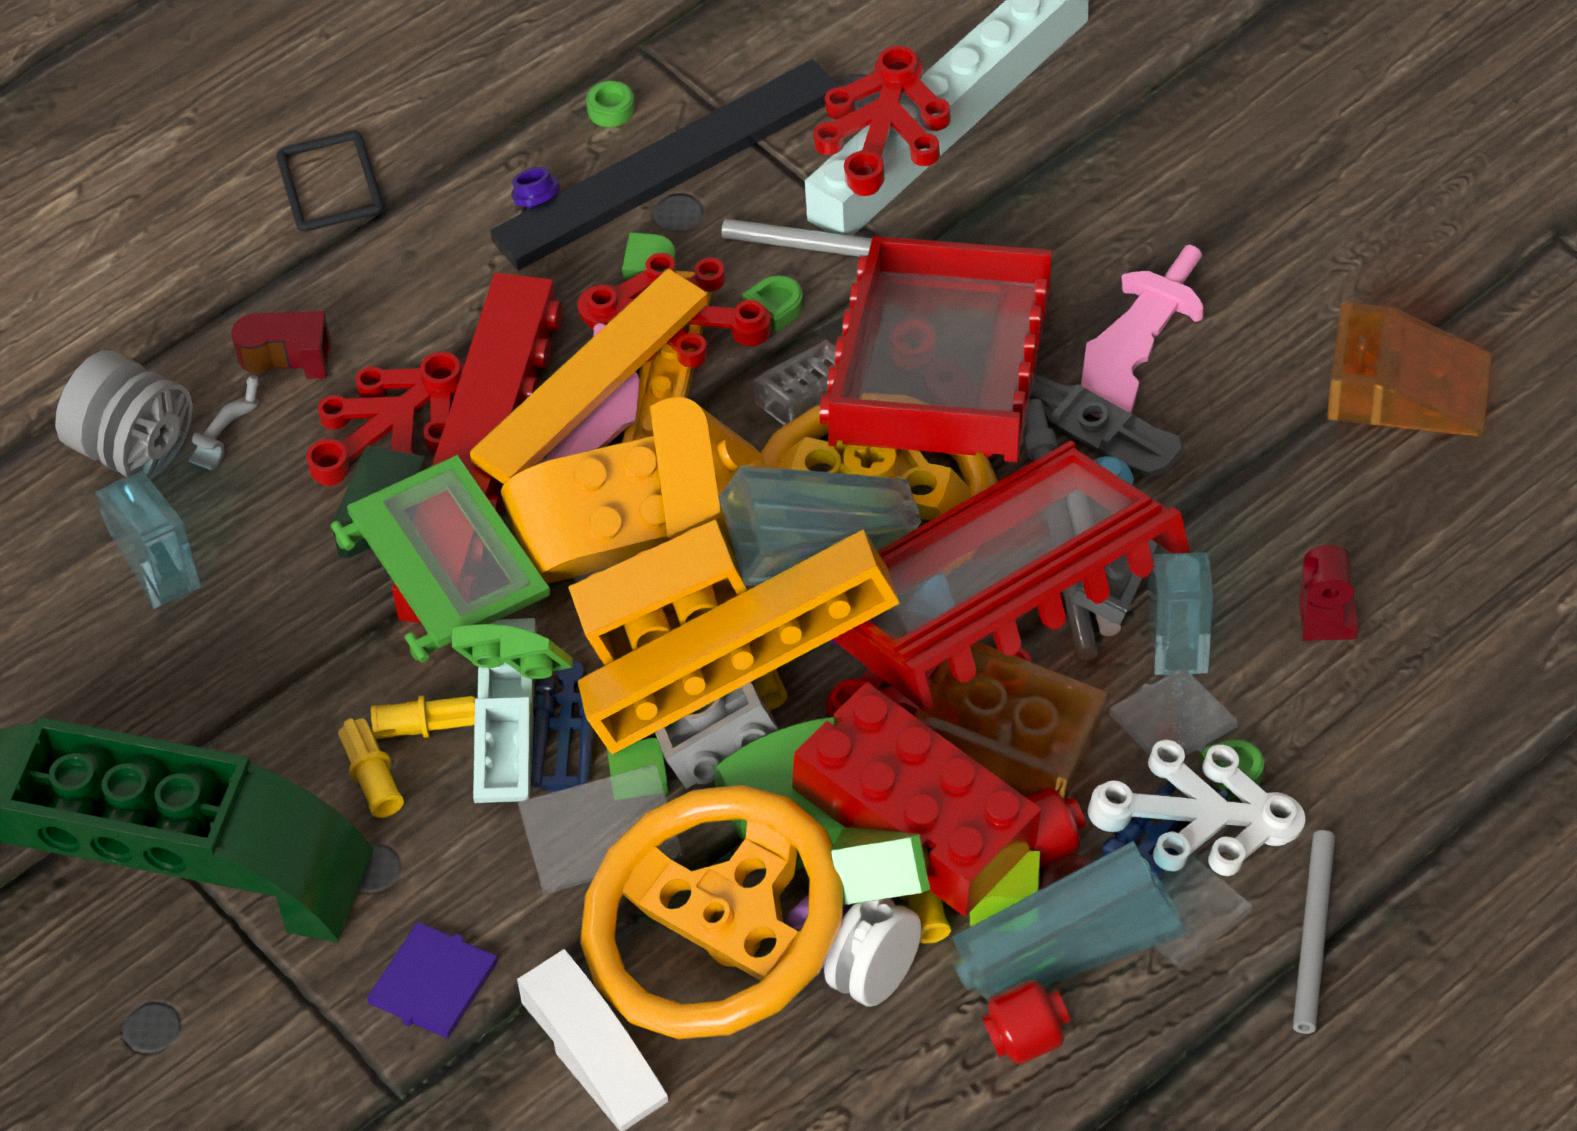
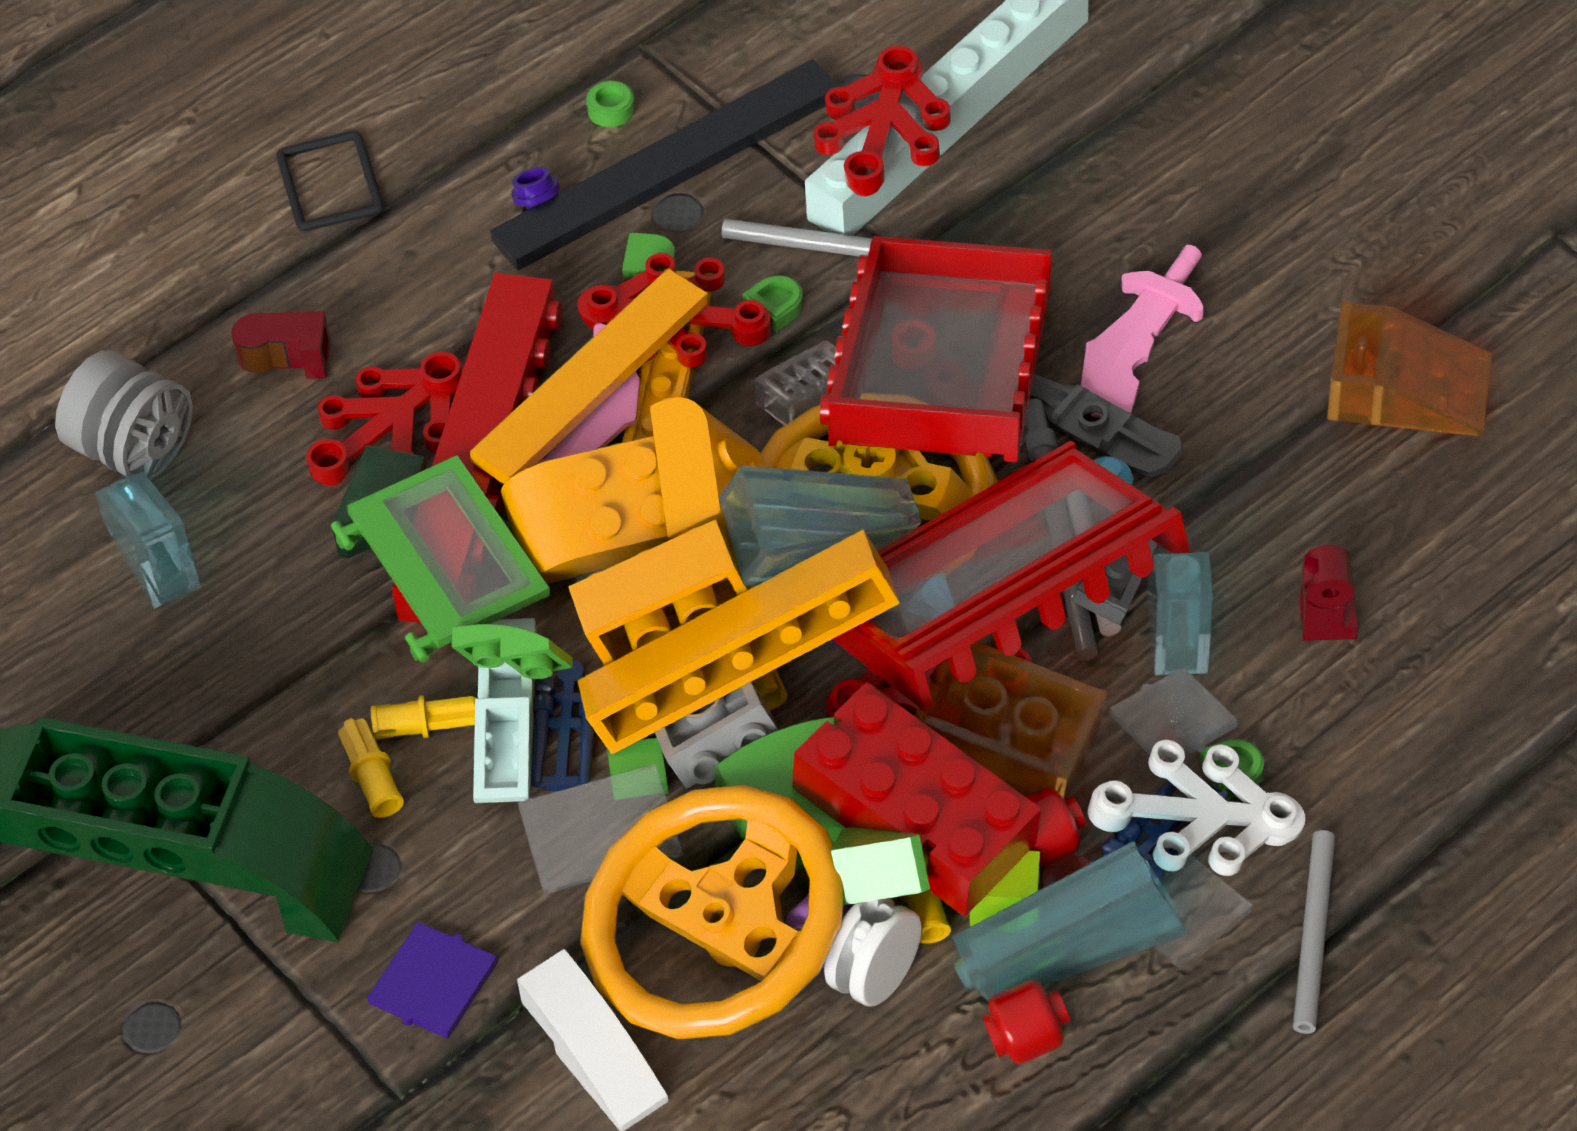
light grey piece [189,375,260,470] -> none

